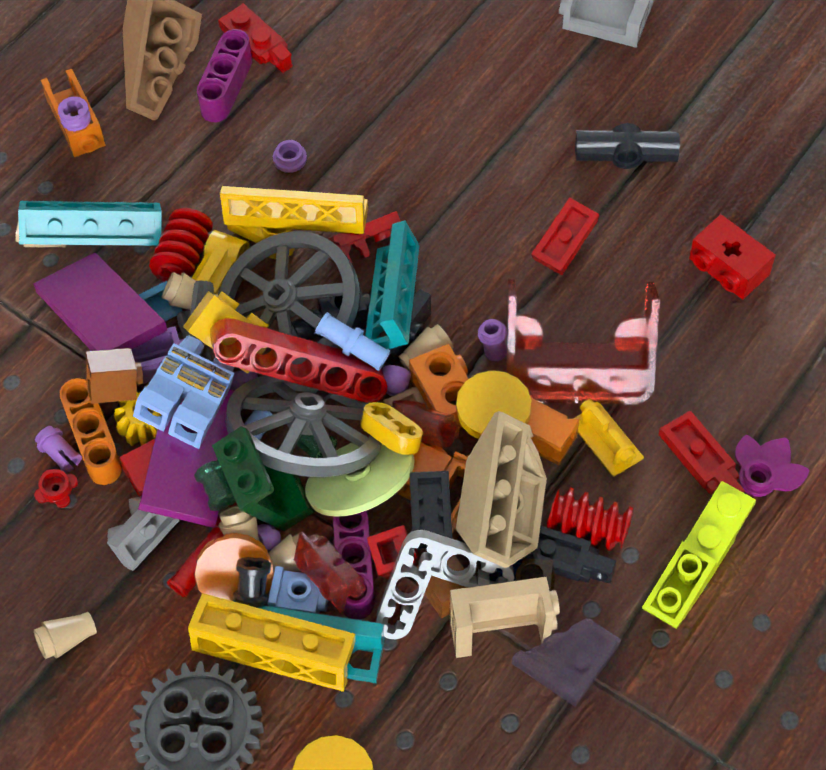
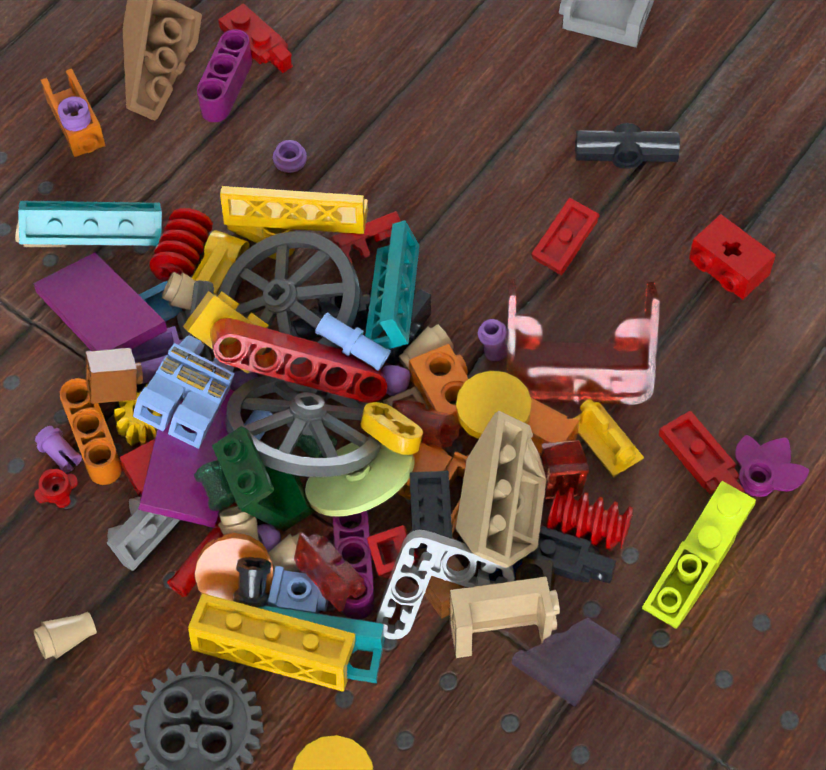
none -> clear red slope [541,440,589,499]

